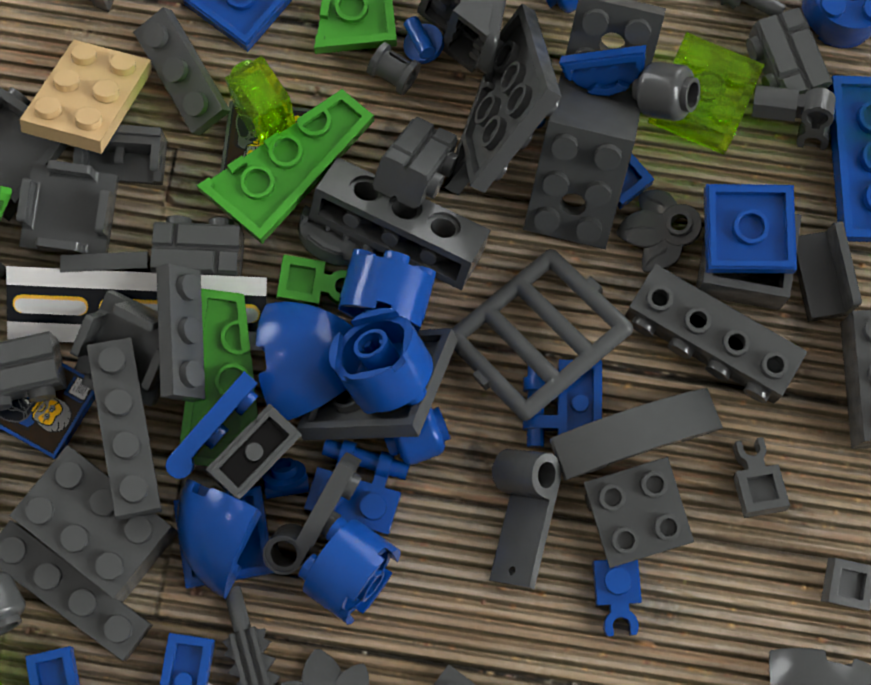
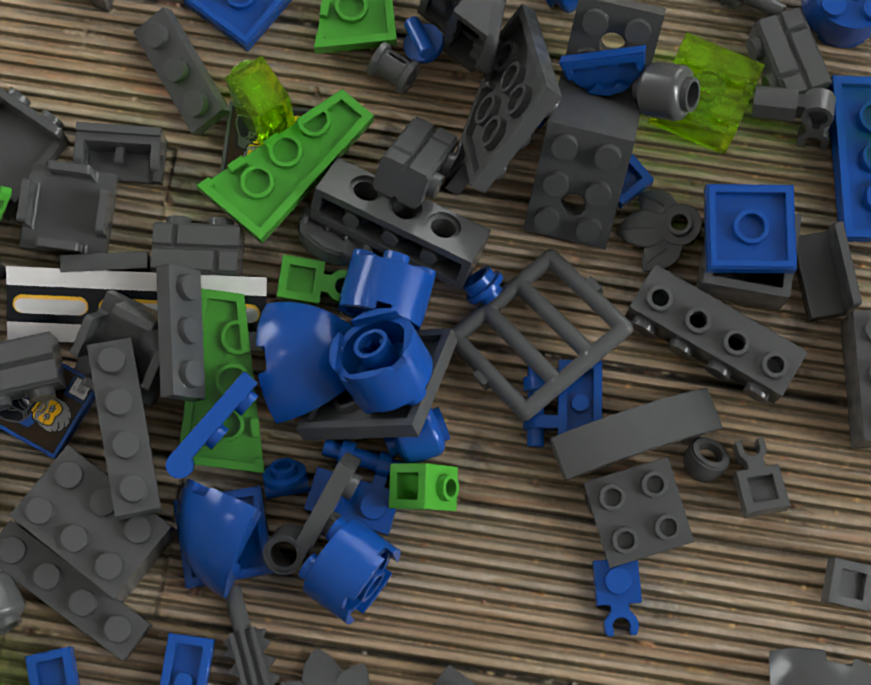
tan plate [19,39,152,154] -> none
dark grey brick [205,404,302,500] -> none
dark grey door [489,449,561,589] -> none
none -> bright green brick [389,463,459,511]
none -> blue plate [463,266,504,305]
none -> dark grey piece [683,437,730,482]

